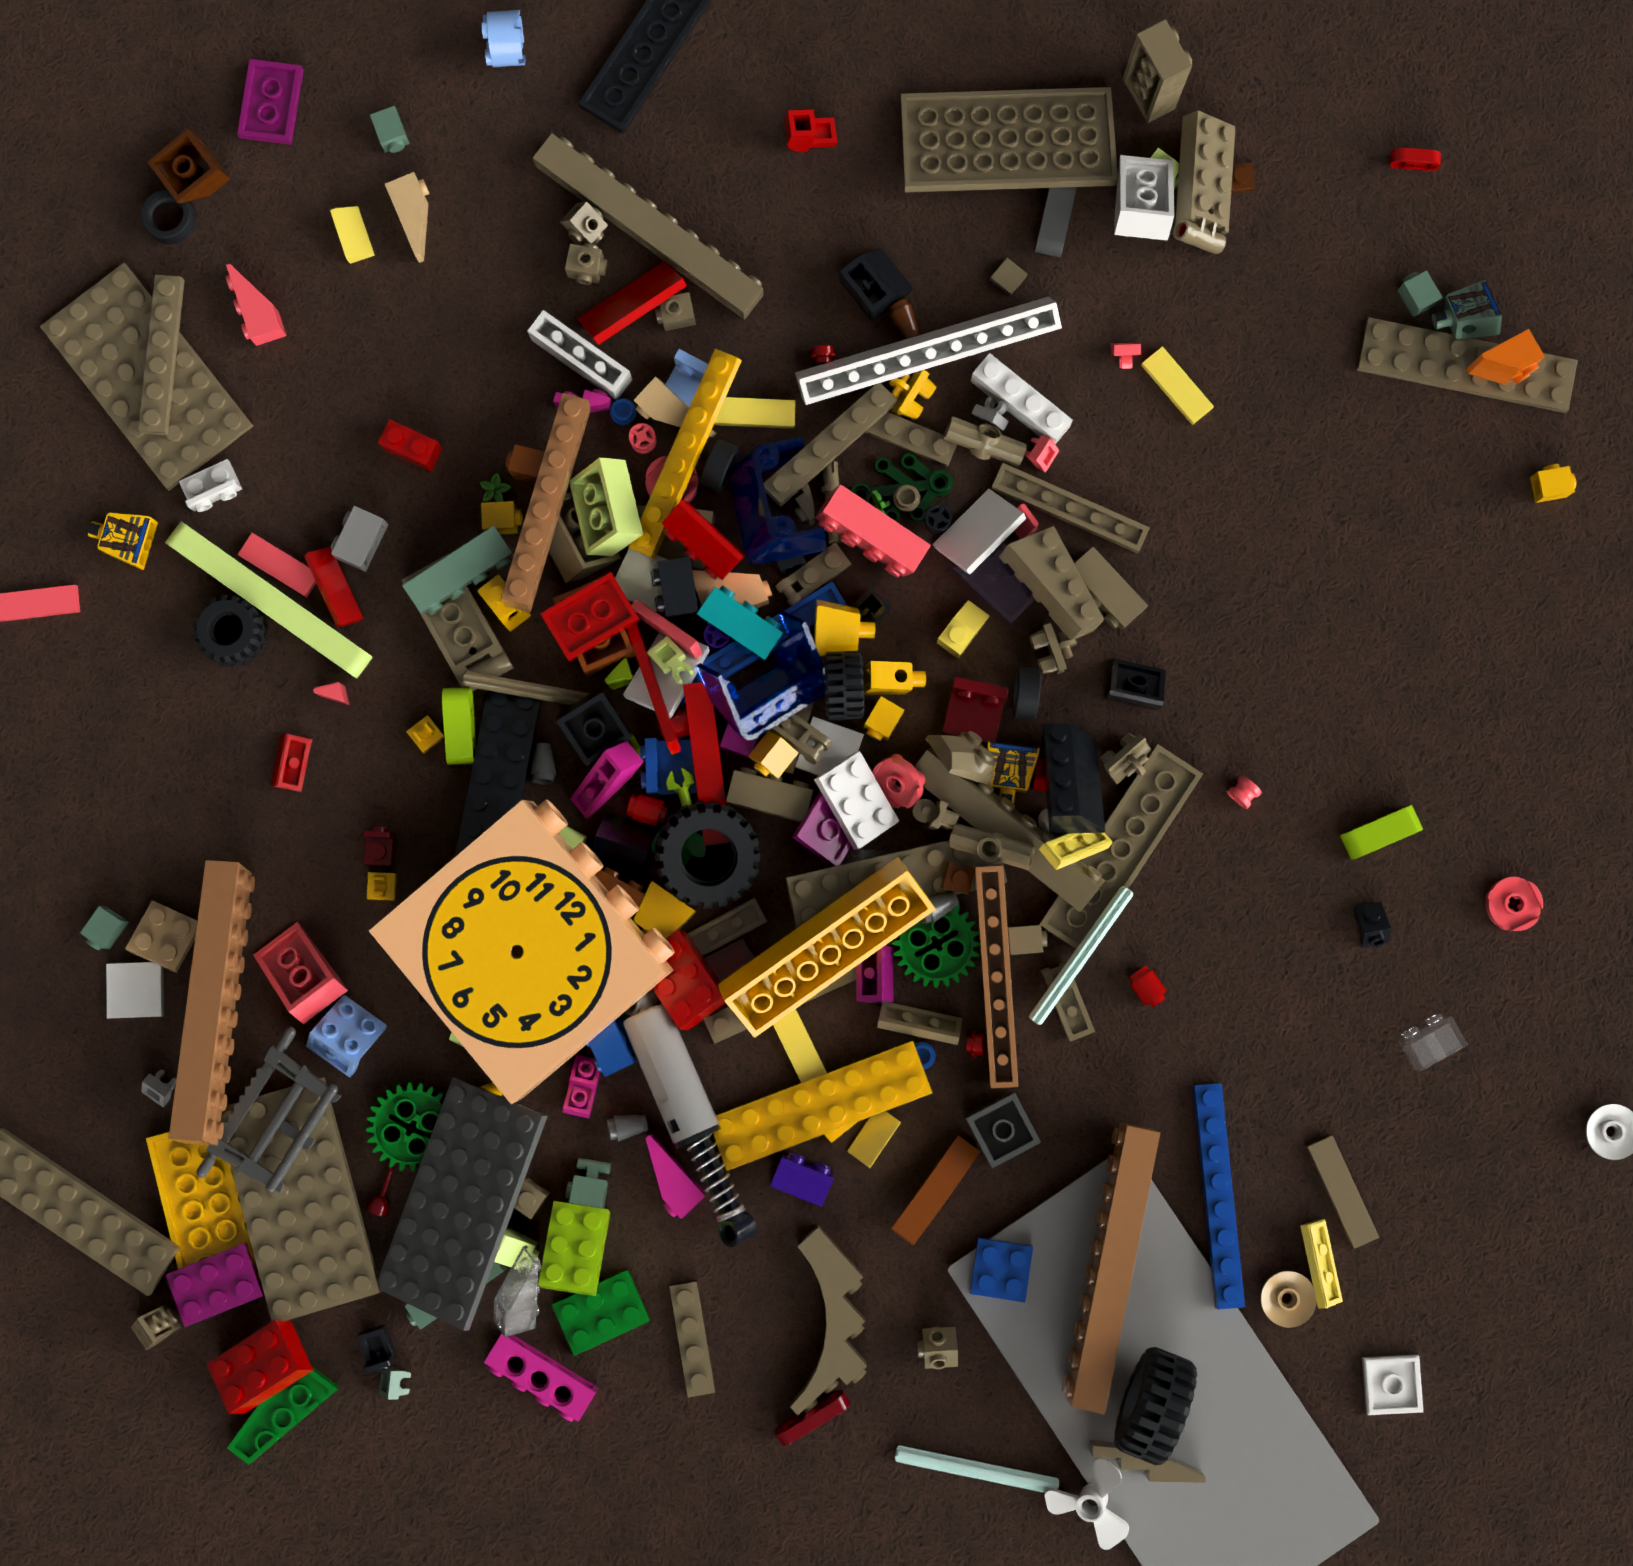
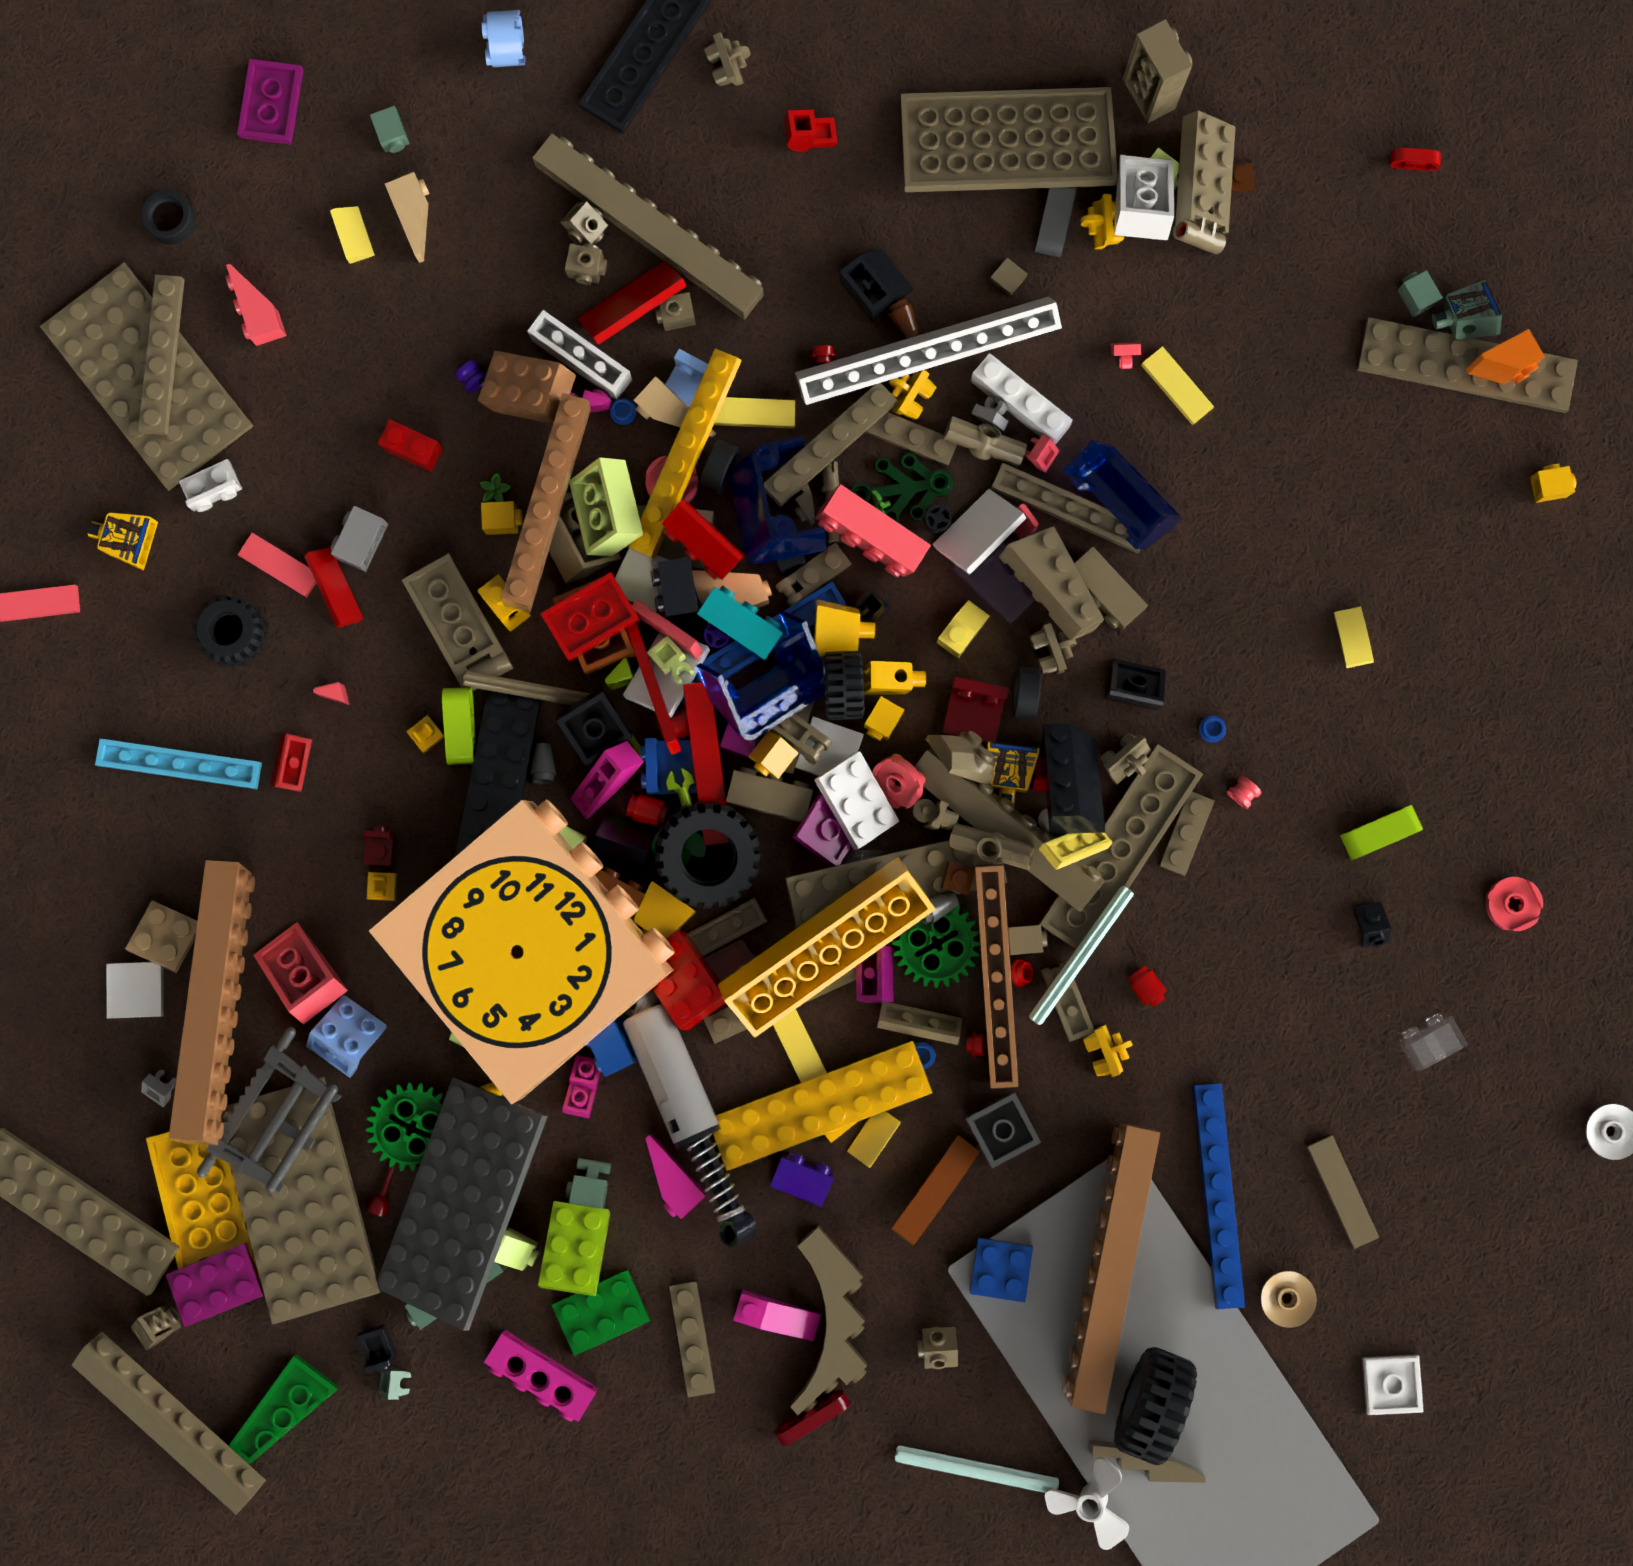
sand green brick [80,906,129,950] -> none
reddish brown slope [147,129,230,204] -> none
yellowish green beam [165,521,373,678] -> none
red brick [207,1320,313,1414] -> none
sand green brick [402,526,513,615] -> none
clear slope [494,1245,541,1338] -> none
dark orange brick [506,444,545,487] -> none
dark tan brick [514,1178,551,1219] -> none
dark grey cone [607,1115,648,1142] -> none
coral wheel [629,423,657,454] -> none
dark tan plate [893,485,920,512] -> none
light yellow tile [1301,1219,1343,1309] -> none
none -> dark tan brick [72,1332,266,1514]
none -> medium azure plate [95,739,262,789]
none -> dark purple wheel [455,360,486,394]
none -> medium nougat brick [478,351,576,424]
none -> dark tan hips [704,32,751,86]
none -> dark pink slope [733,1289,822,1341]
none -> red plate [1011,959,1033,987]
none -> clear blue windscreen [1061,440,1182,550]
none -> yellow hips [1081,194,1124,249]
none -> yellow hips [1083,1025,1133,1077]
none -> dark tan plate [1159,792,1215,876]
none -> blue plate [1199,716,1226,743]
none -> light yellow slope [1334,606,1374,668]

